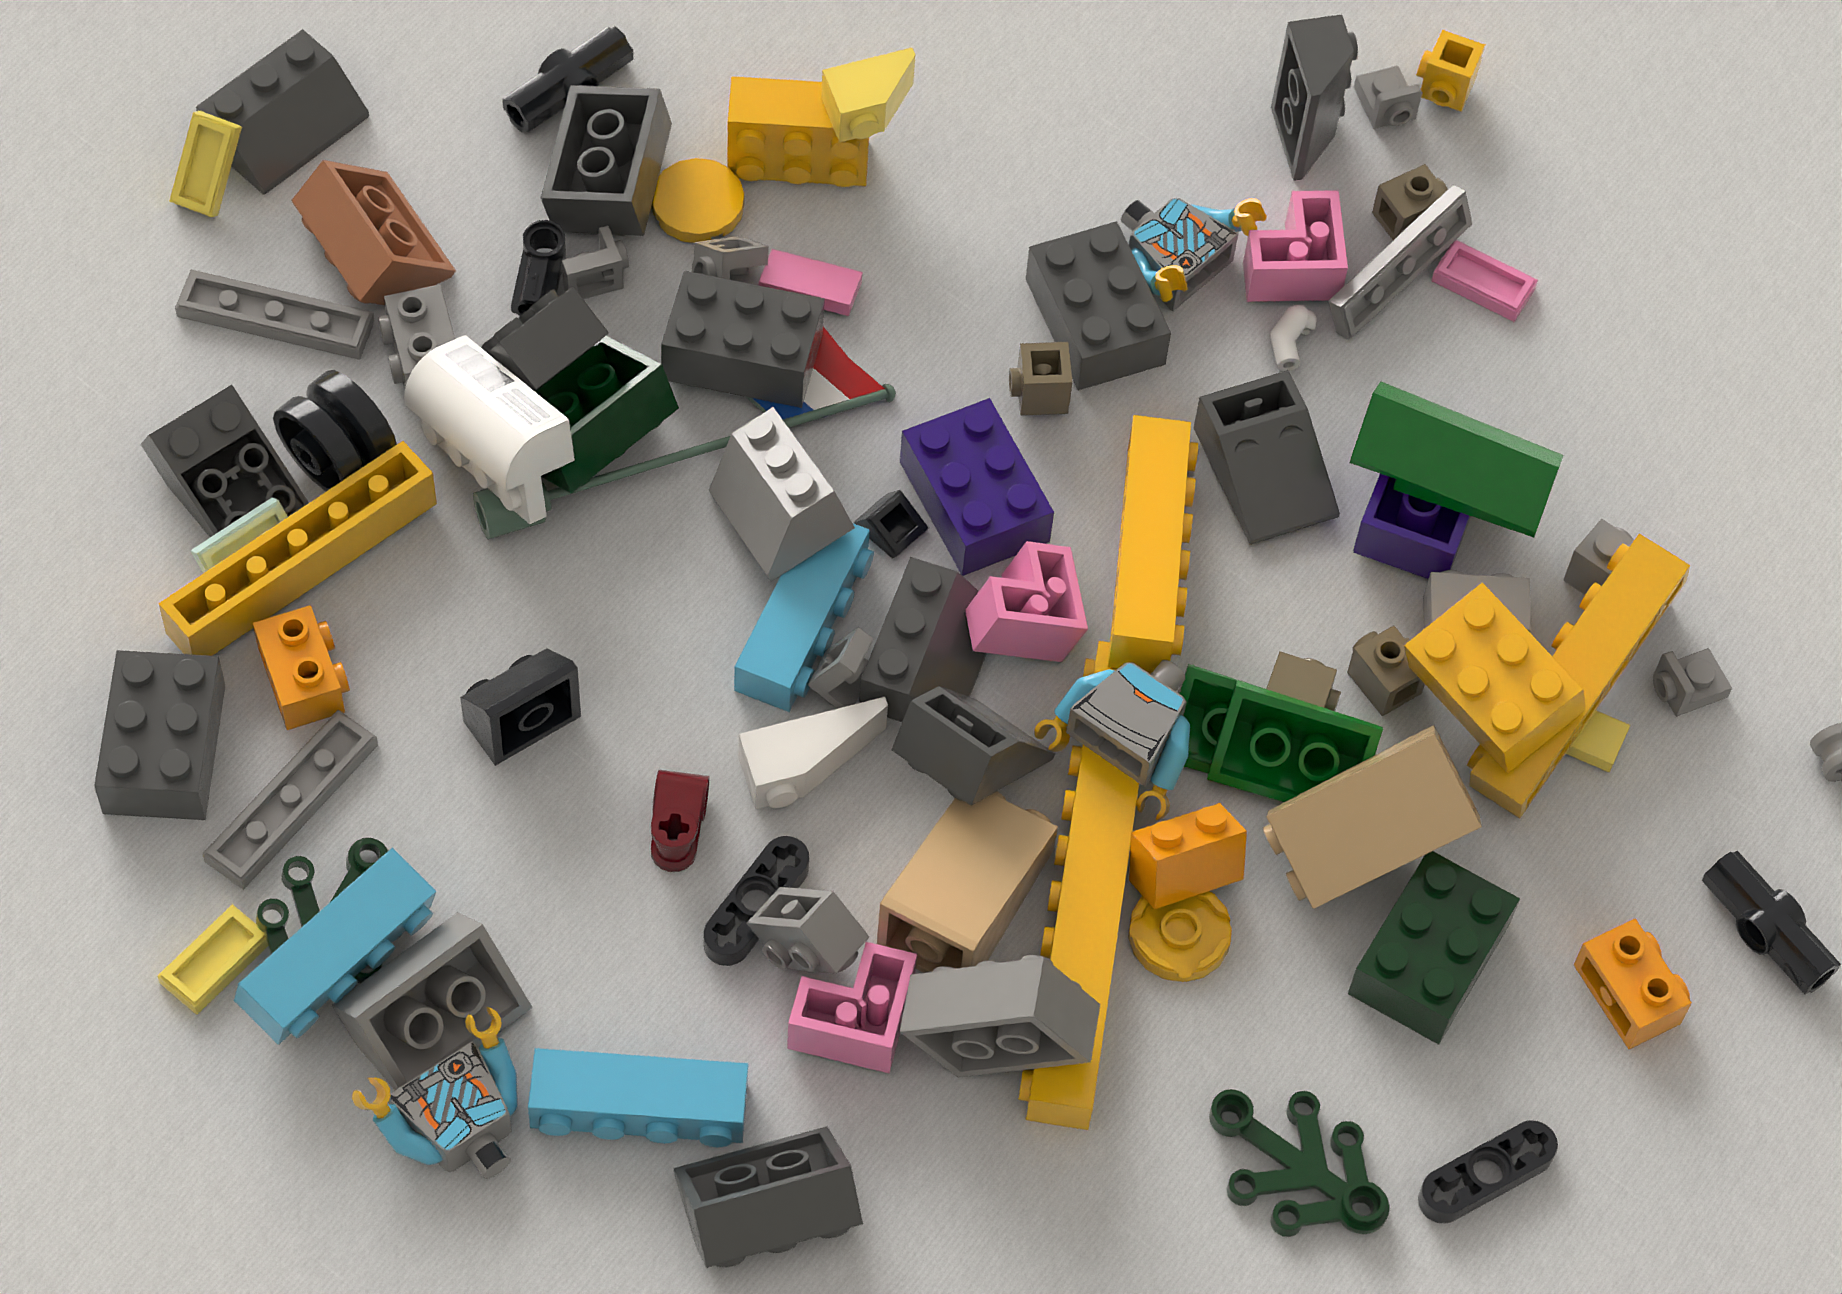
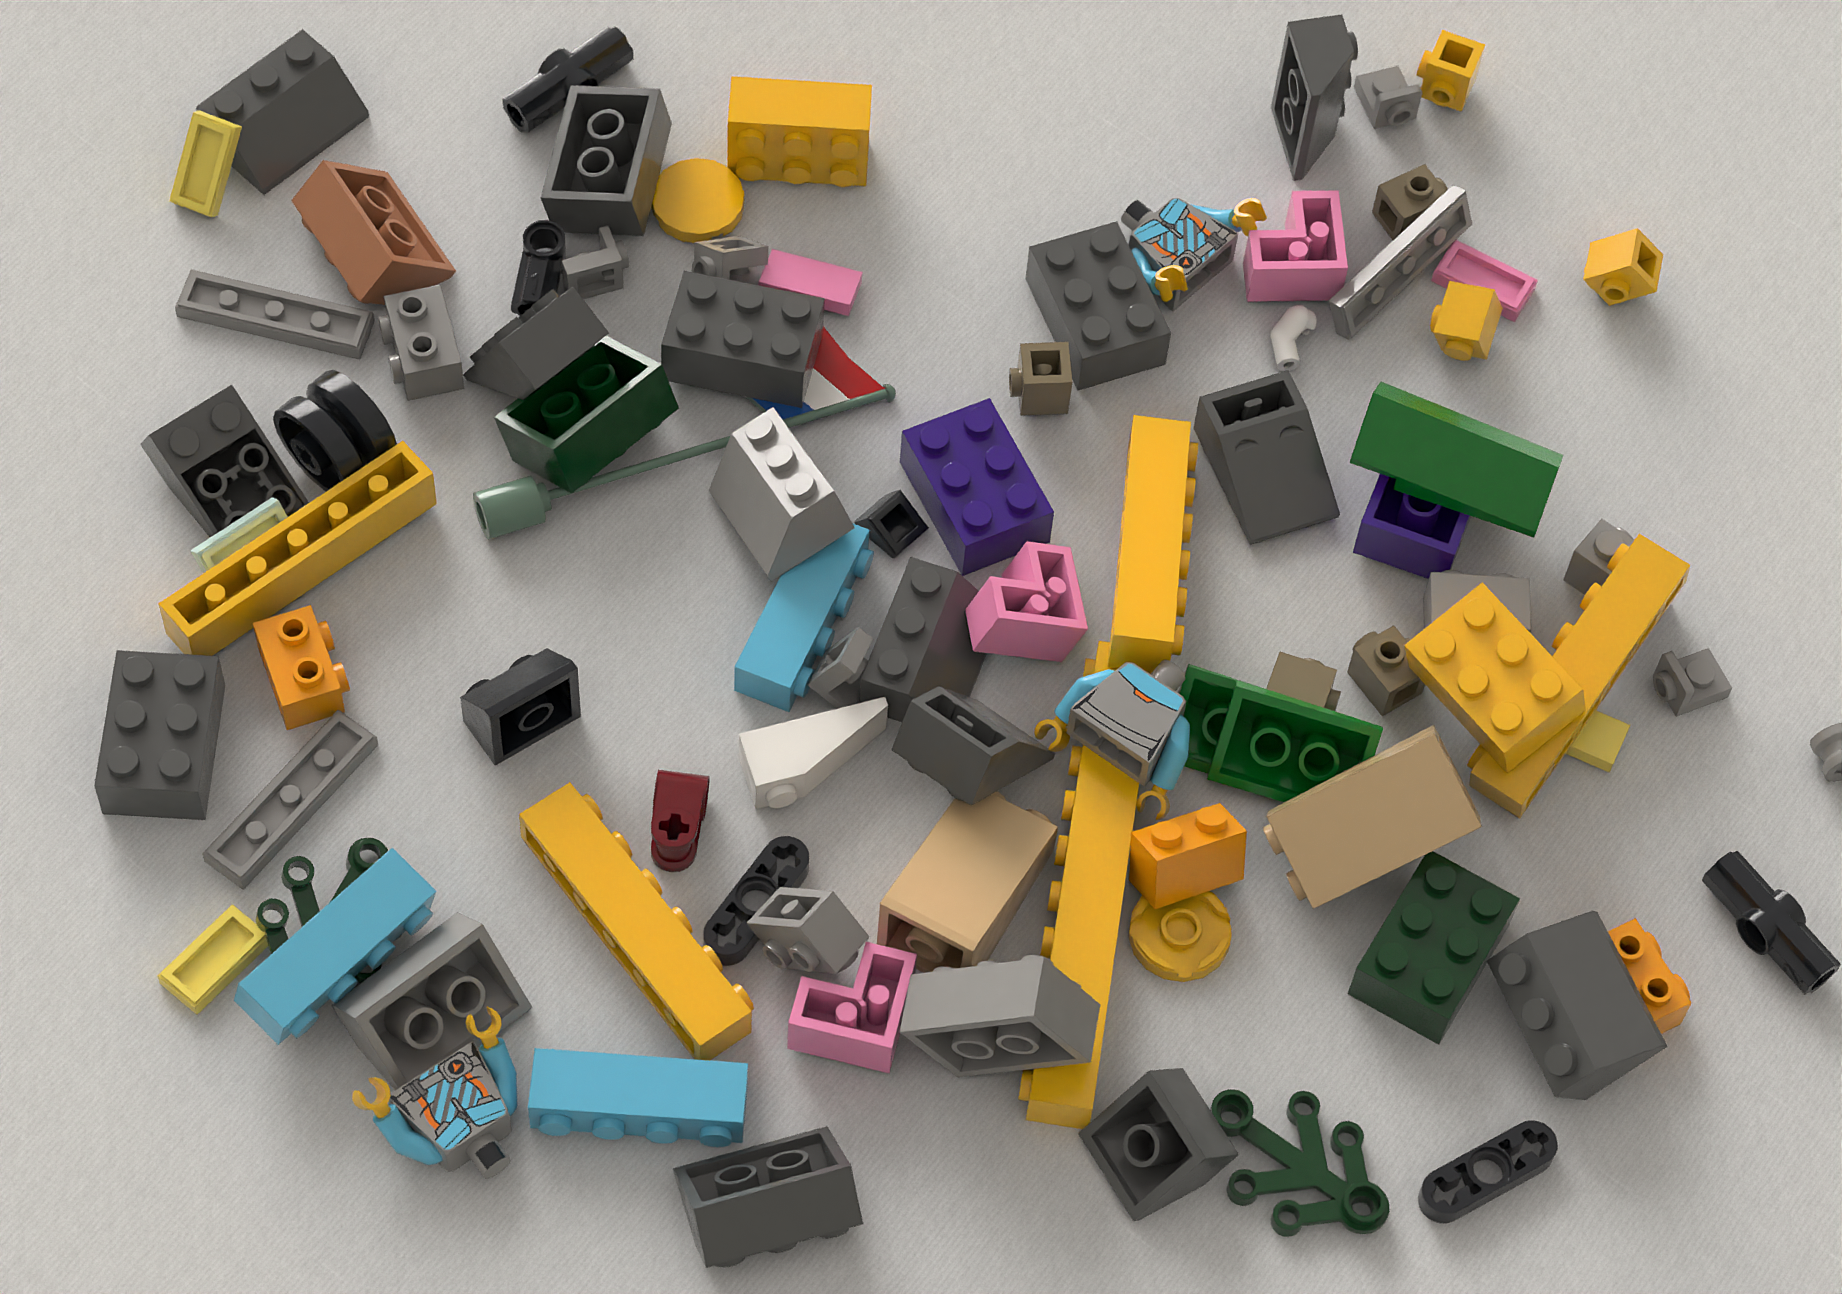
white brick [404,335,575,524] -> none
light yellow slope [821,48,915,143] -> none
none -> yellow brick [519,782,754,1060]
none -> dark grey slope [1078,1068,1239,1221]
none -> yellow brick [1430,281,1503,361]
none -> dark grey slope [1487,911,1668,1100]
none -> yellow brick [1583,228,1664,306]

